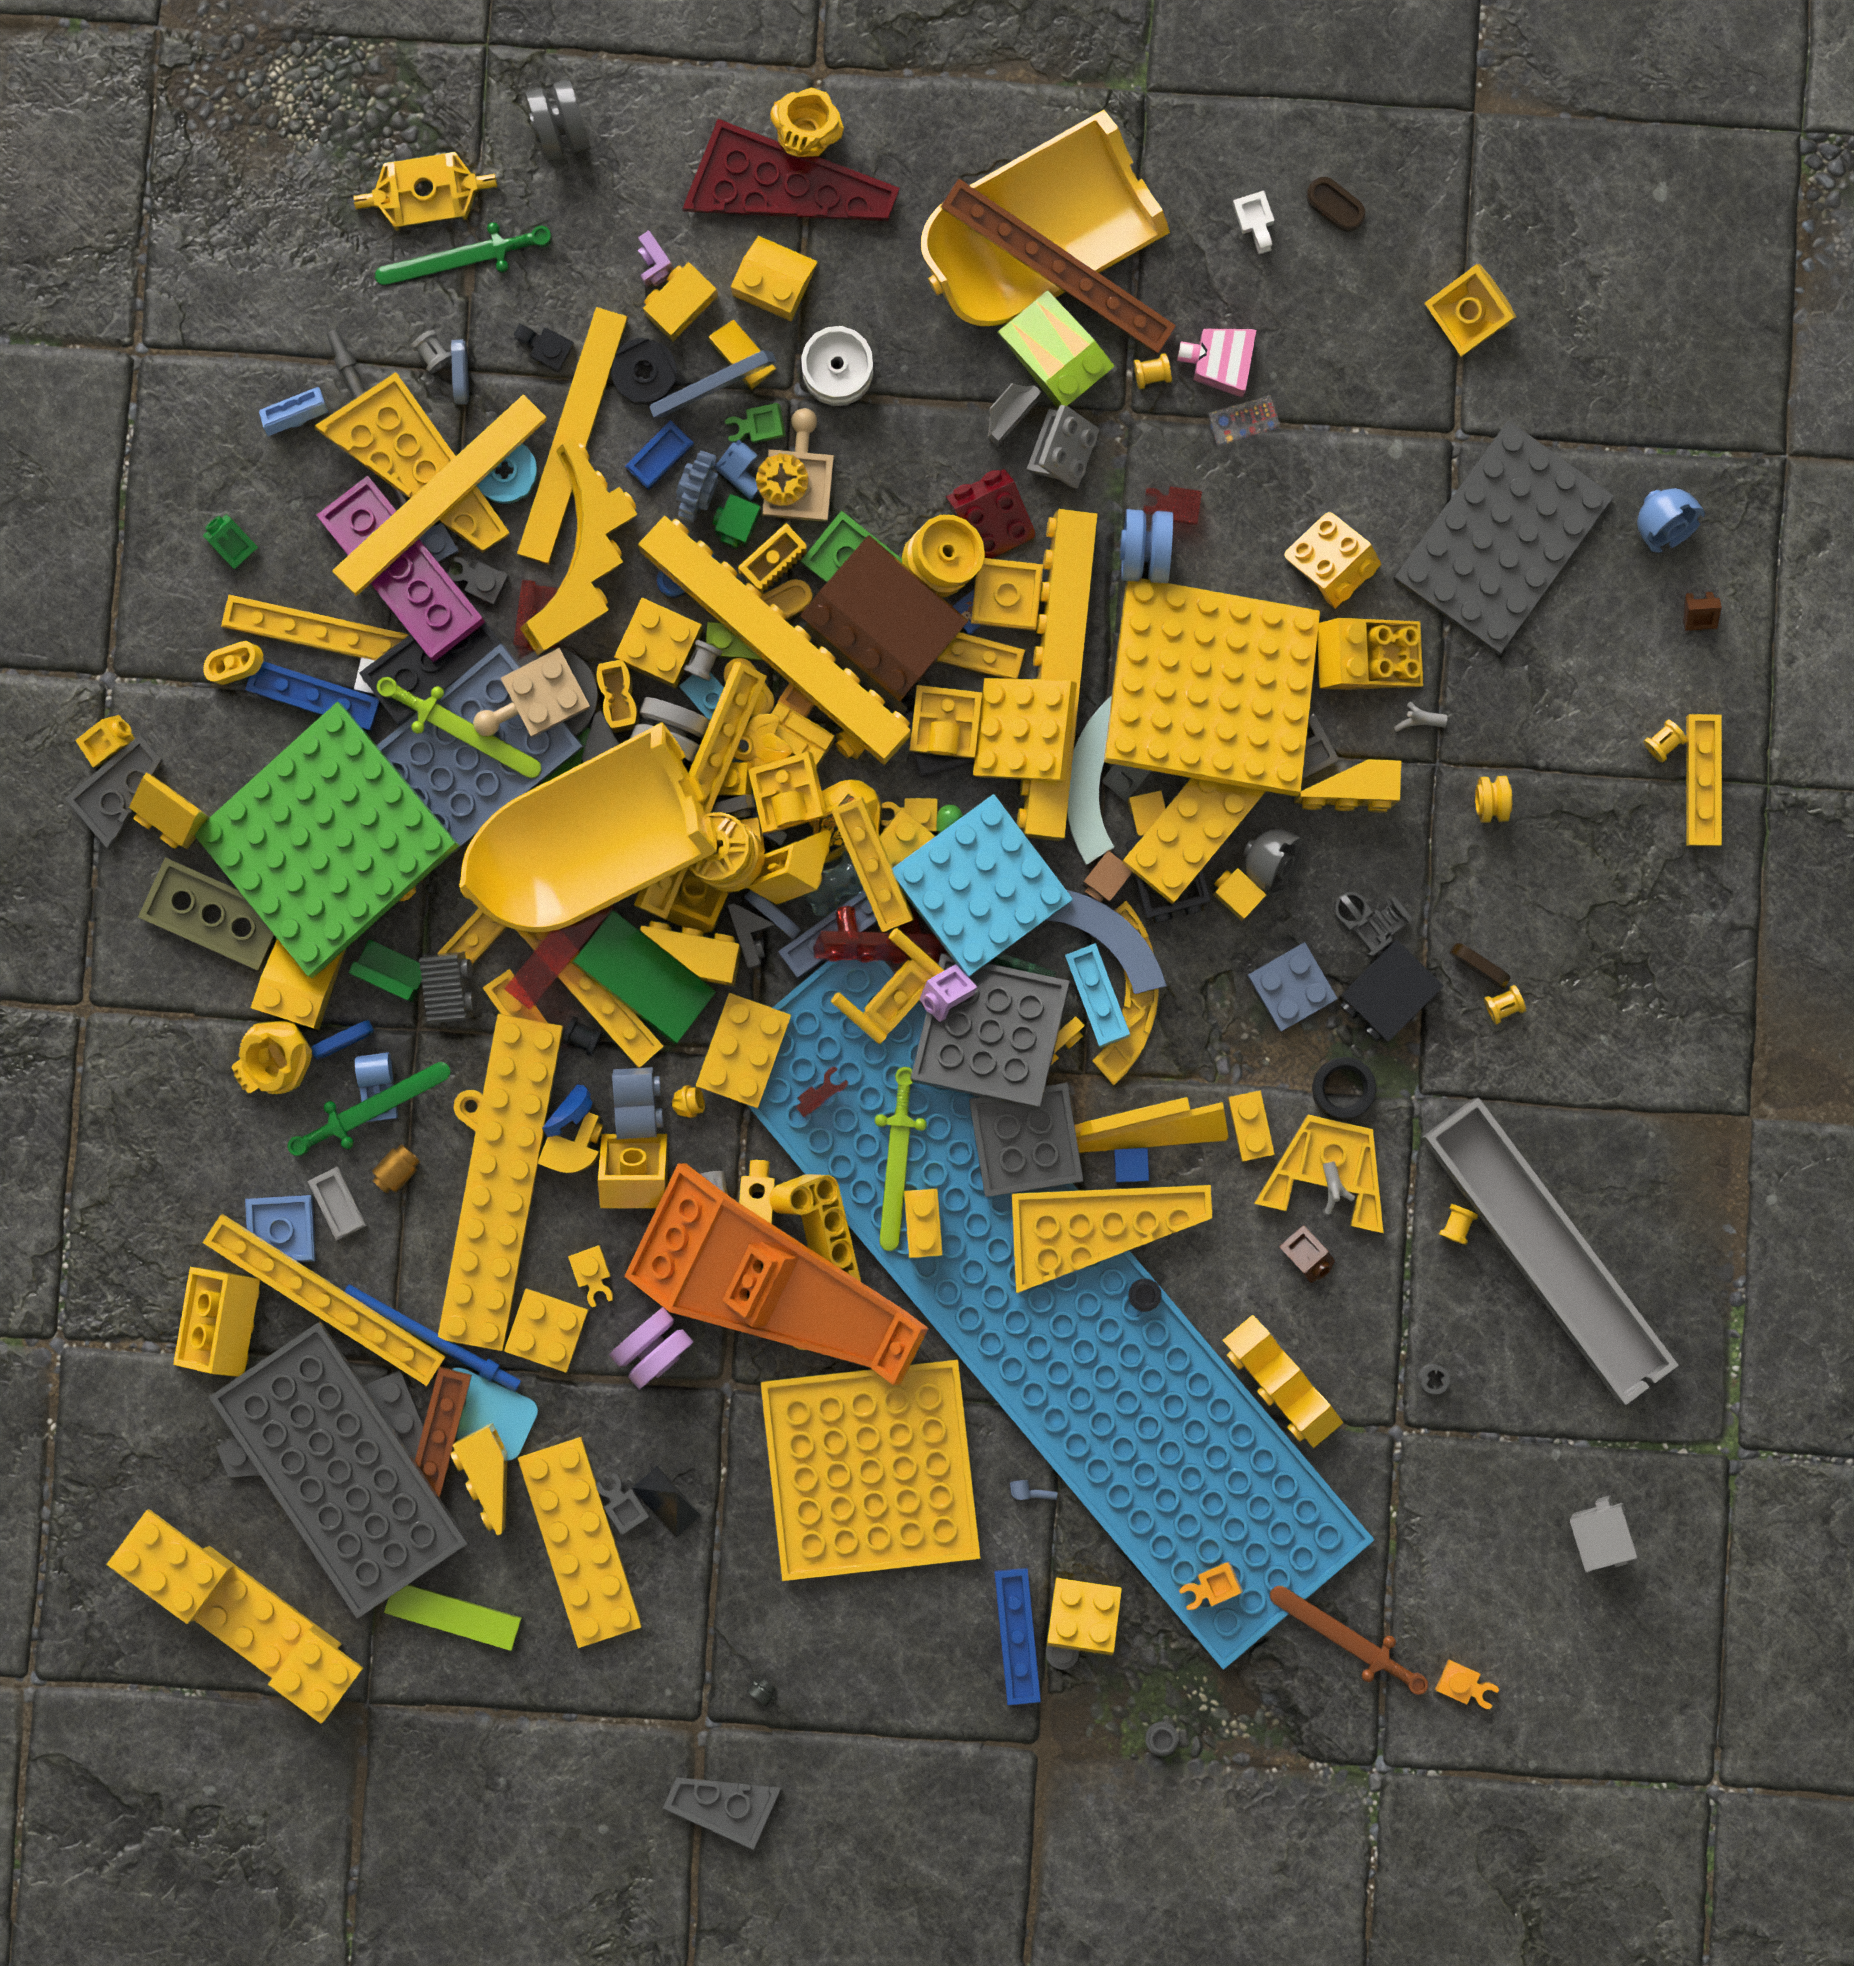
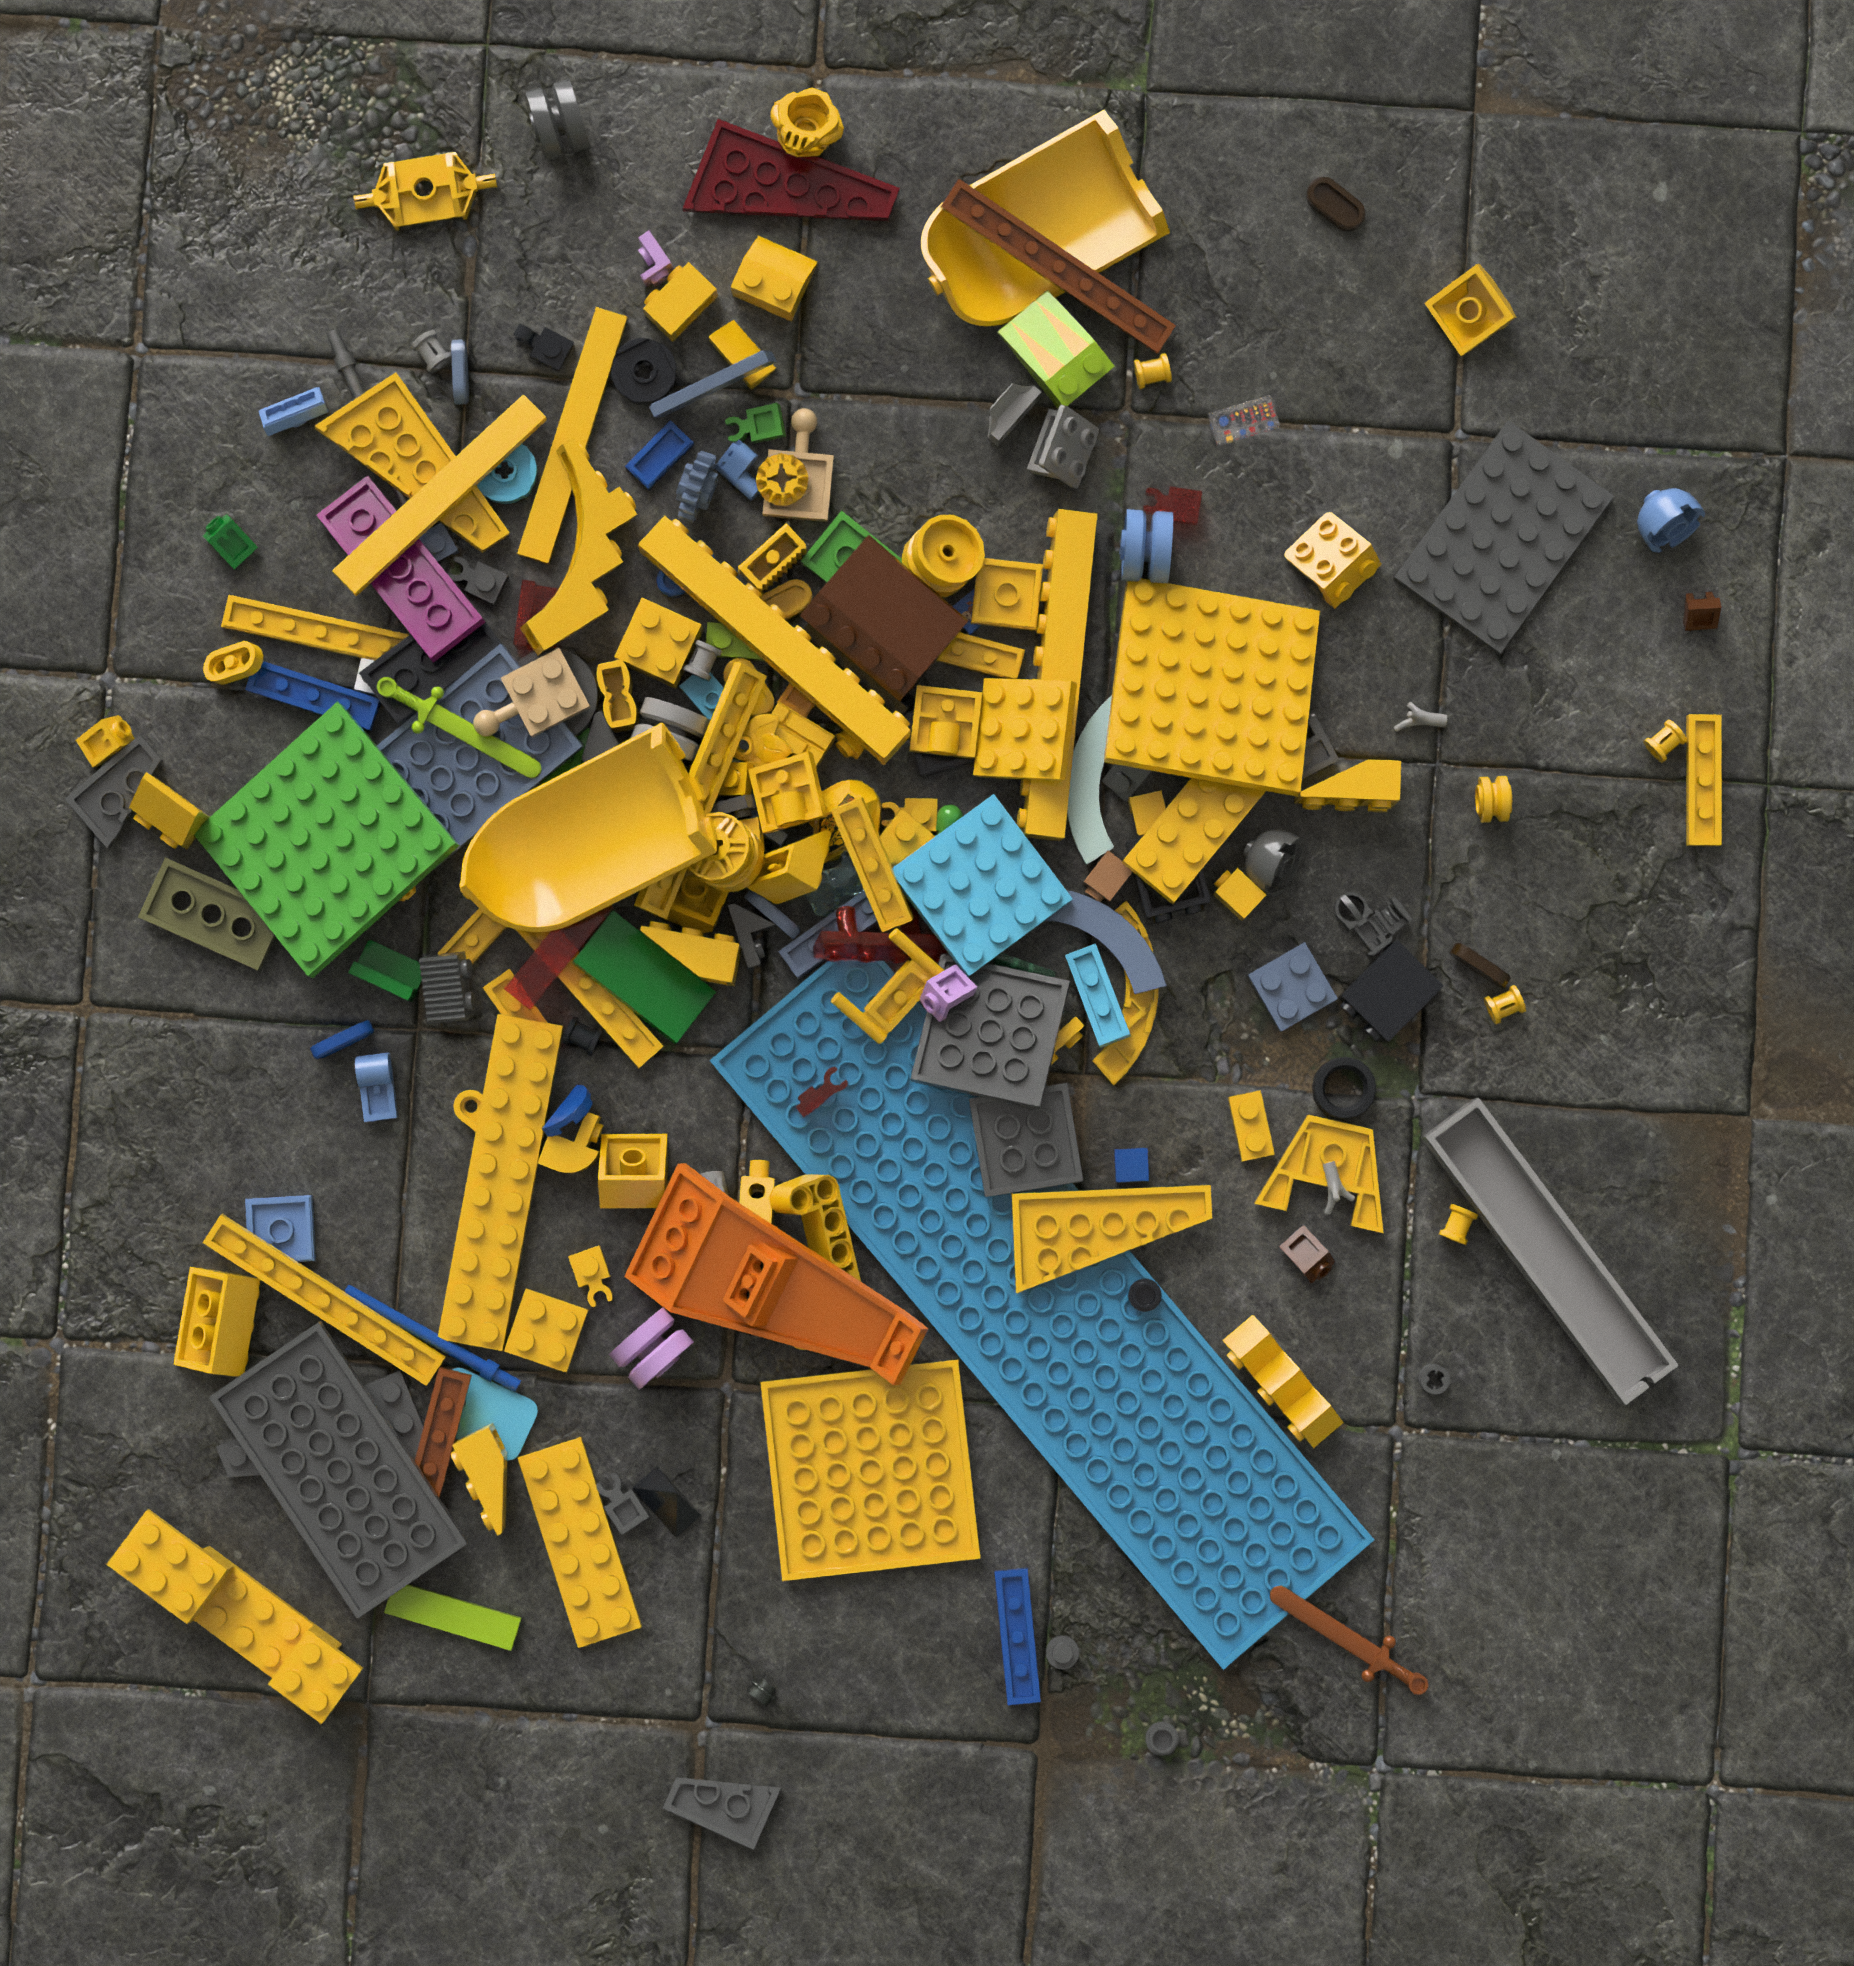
yellow helmet [231,1021,312,1094] -> none
yellow slope [251,939,346,1030] -> none
green sword [287,1062,450,1156] -> none
light grey tile [308,1167,367,1240] -> none
pearl gold brick [372,1144,421,1194] -> none
green sword [375,222,552,285] -> none
sand blue brick [612,1067,663,1139] -> none
yellow plate [672,1085,705,1118] -> none
yellow plate [696,993,792,1108] -> none
green brick [712,494,762,549] -> none
white wheel [801,326,873,406] -> none
lime sword [874,1067,927,1251] -> none
yellow brick [904,1189,942,1258] -> none
dark red bracket [946,469,1035,559] -> none
sand blue hand [1010,1480,1057,1500] -> none
yellow plate [1047,1578,1122,1655] -> none
yellow wedge [1074,1097,1228,1153] -> none
bright pink torso [1177,329,1256,397] -> none
light orange plate [1179,1561,1243,1610] -> none
white plate [1232,191,1274,254] -> none
yellow slope [1317,618,1423,690] -> none
light orange plate [1435,1659,1499,1709] -> none
light grey plate [1570,1496,1639,1572] -> none

